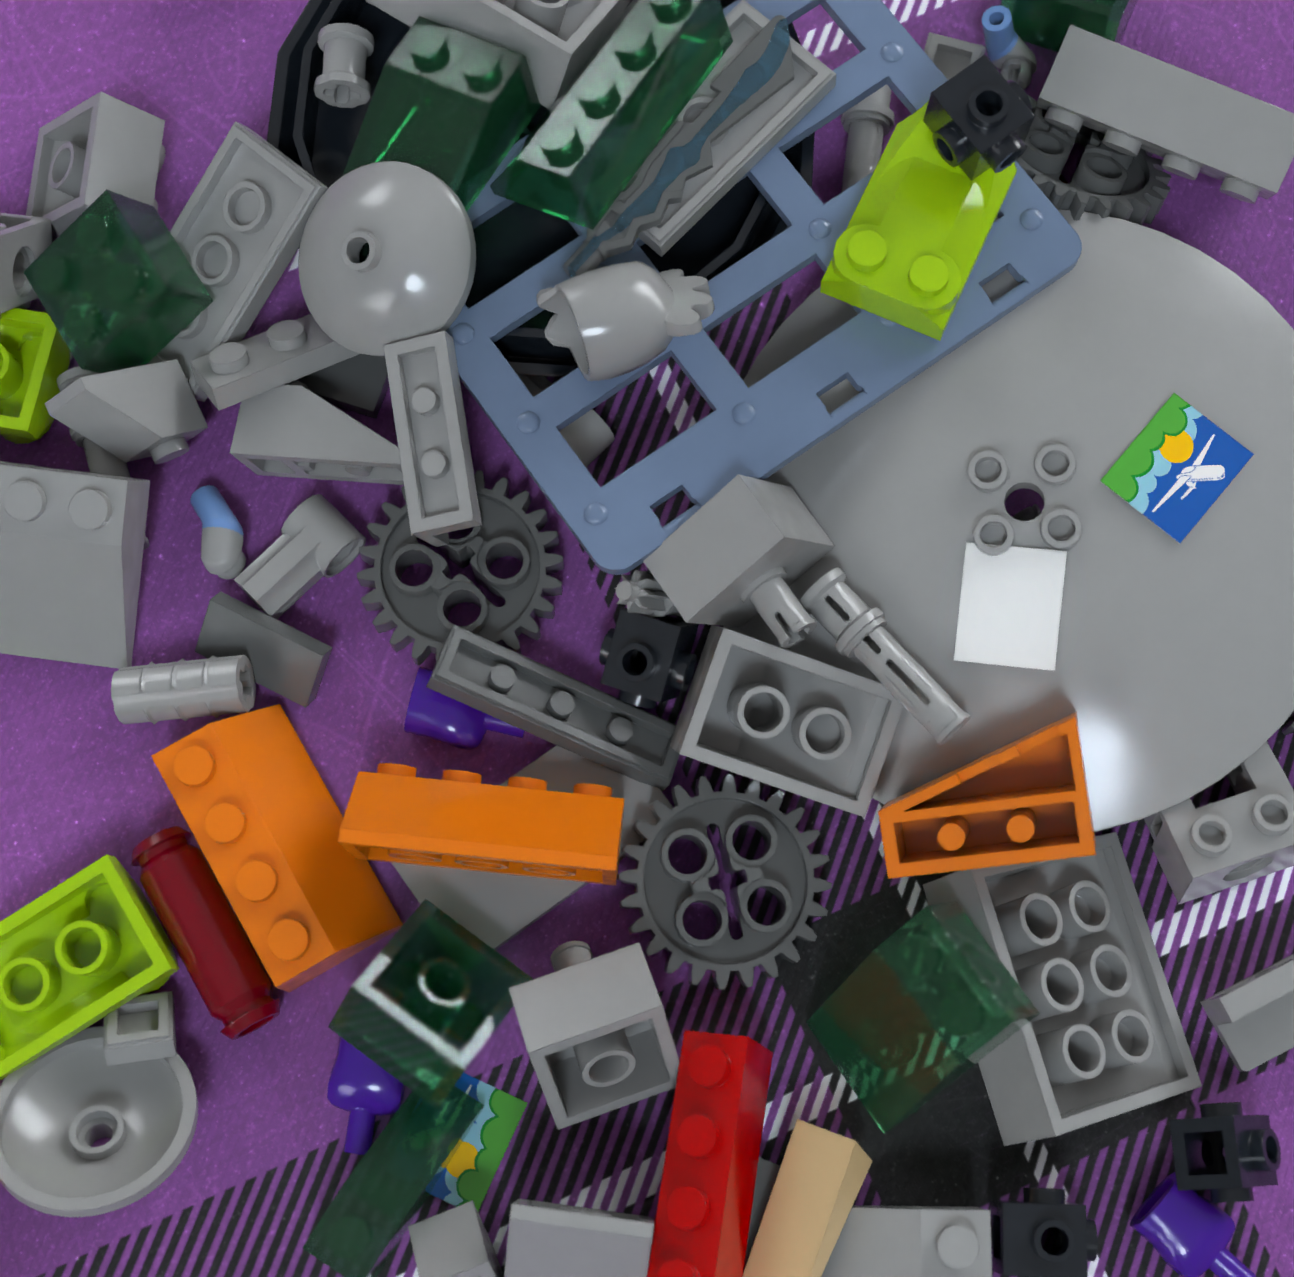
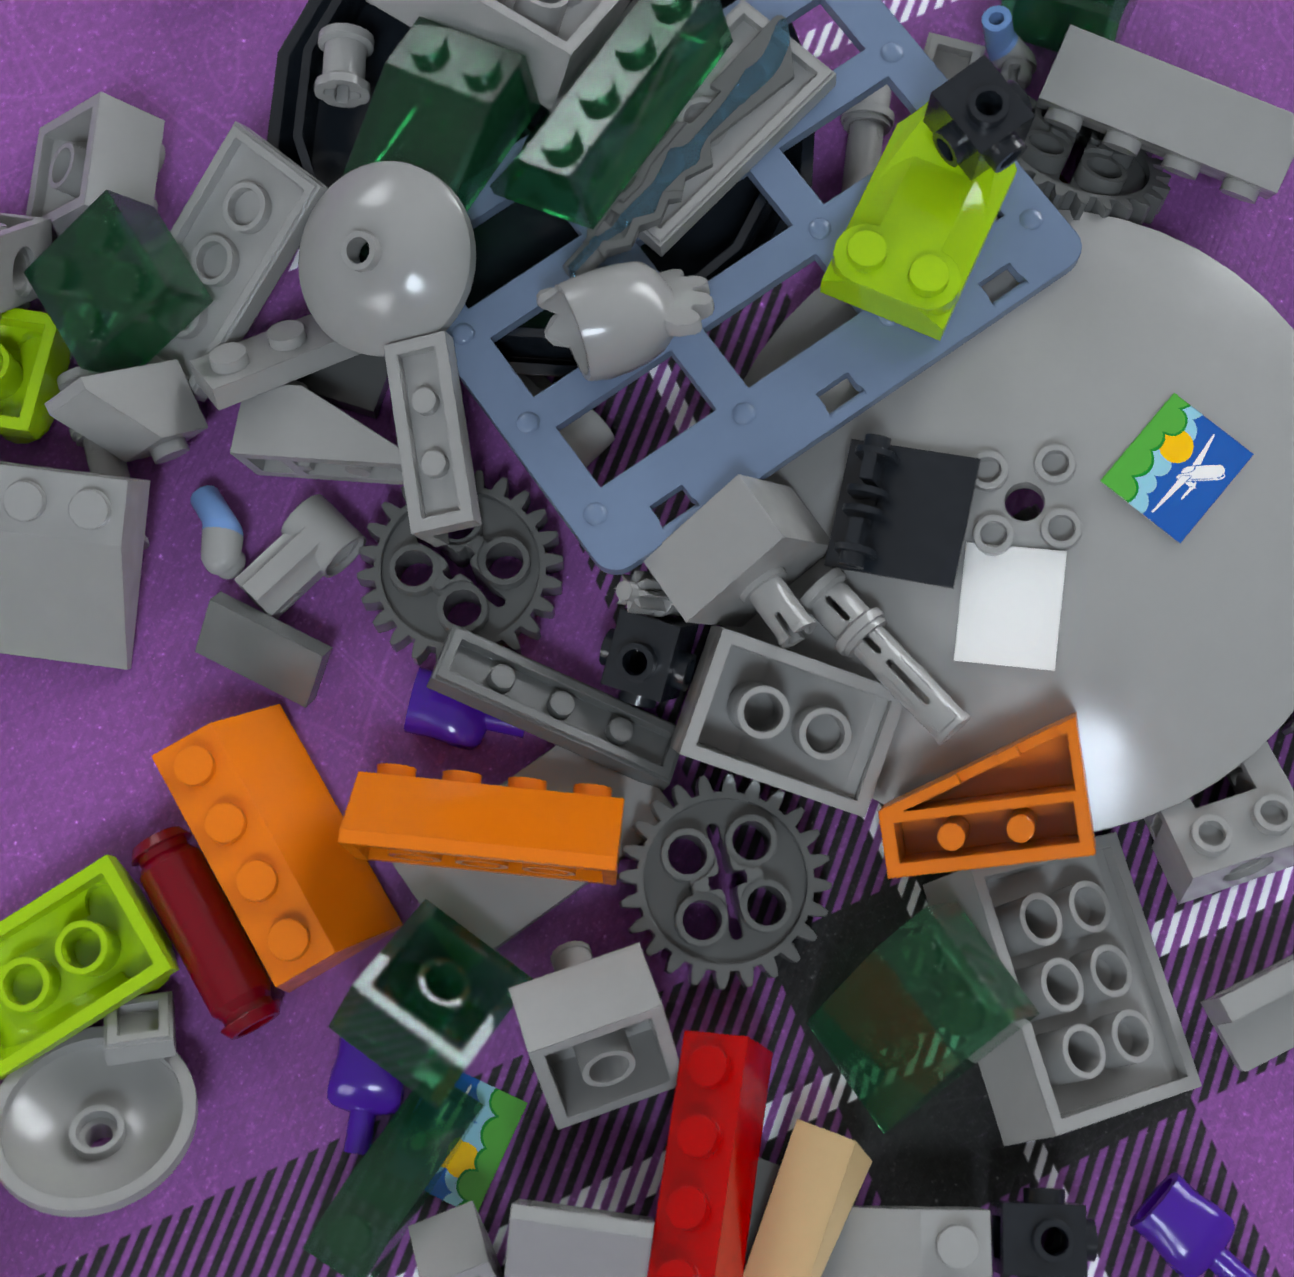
light grey axle [111,655,256,725] -> none
black brick [1169,1102,1281,1203] -> none
none -> black hinge [824,433,981,589]

